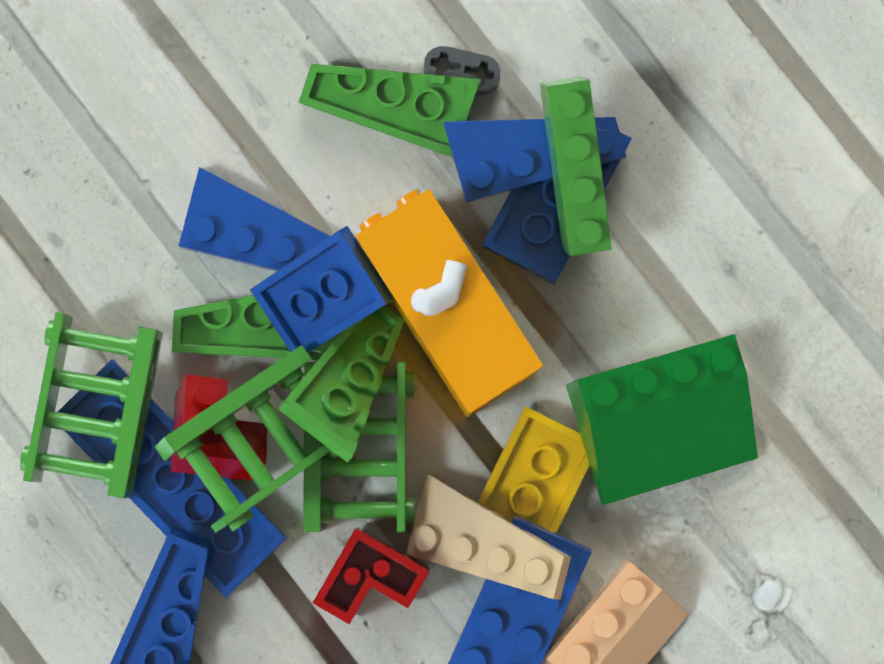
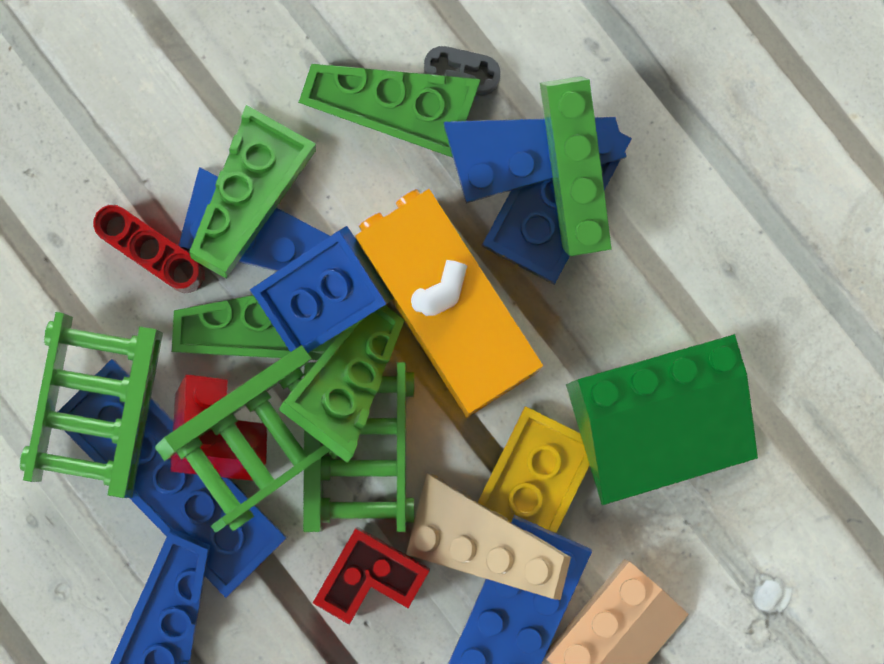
none -> red beam [93,205,205,293]
none -> bright green wing [190,105,316,279]

